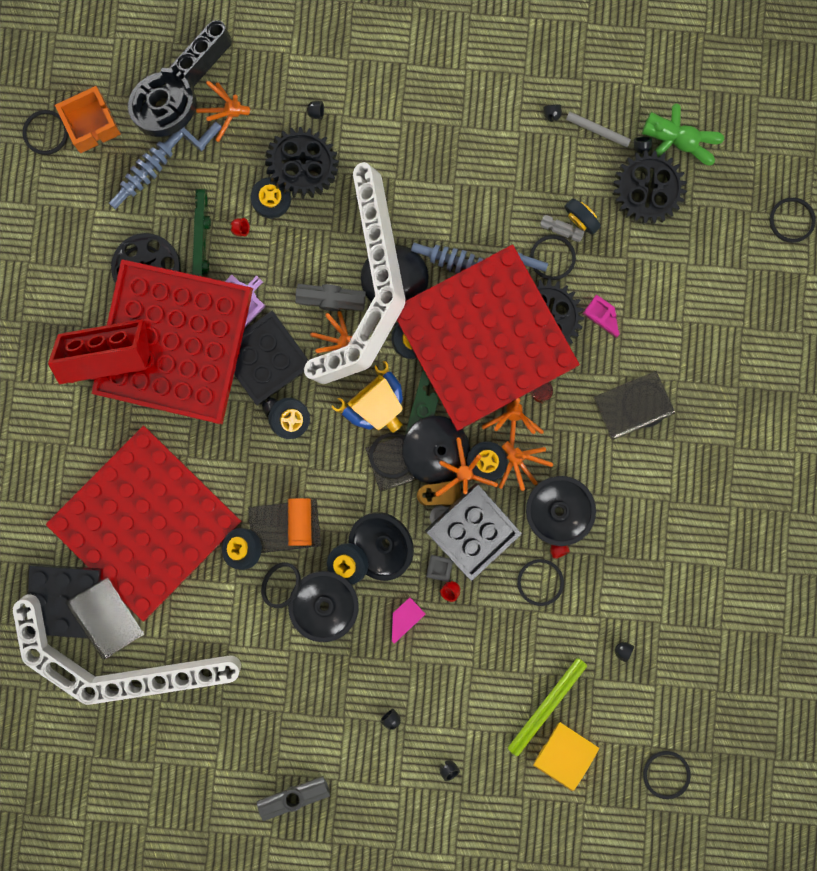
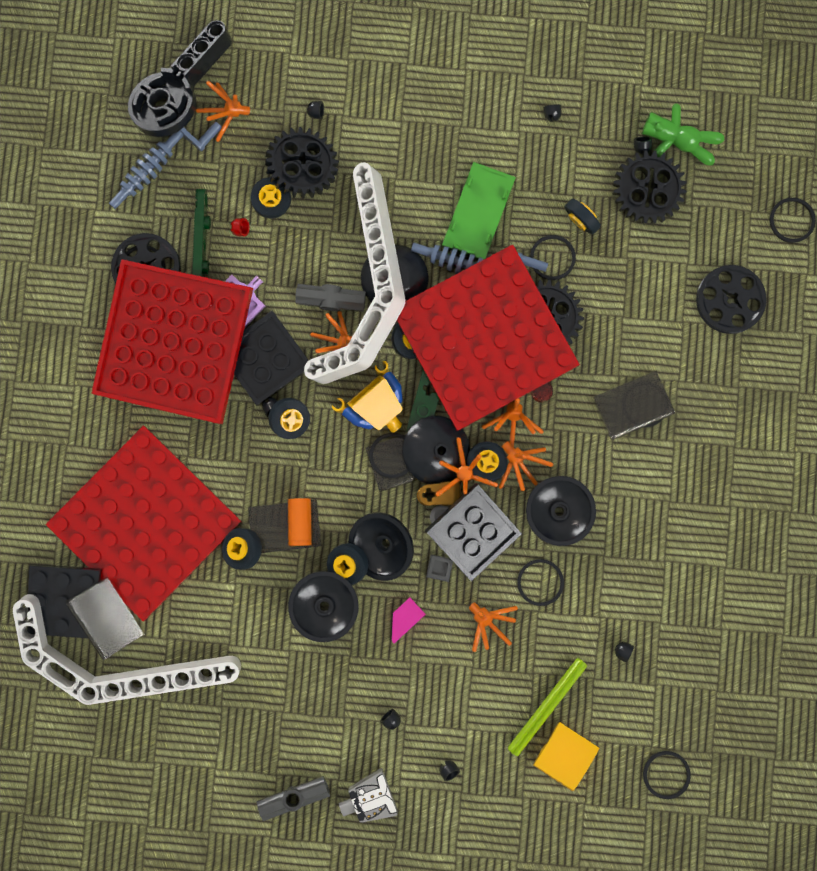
black piece [22,110,68,155] -> none
red slope [48,319,150,384] -> none
orange piece [55,86,121,153] -> none
black piece [261,562,301,609] -> none
red hinge [440,581,461,602] -> none
light grey axle [540,215,584,242] -> none
red hinge [550,545,570,559] -> none
light grey bar [566,112,631,147] -> none
dark pink tile [582,294,620,338] -> none
none -> torso [339,768,398,822]
none -> bright green piece [442,162,516,260]
none -> orange plant [469,603,518,652]
none -> black wedge [696,265,767,334]

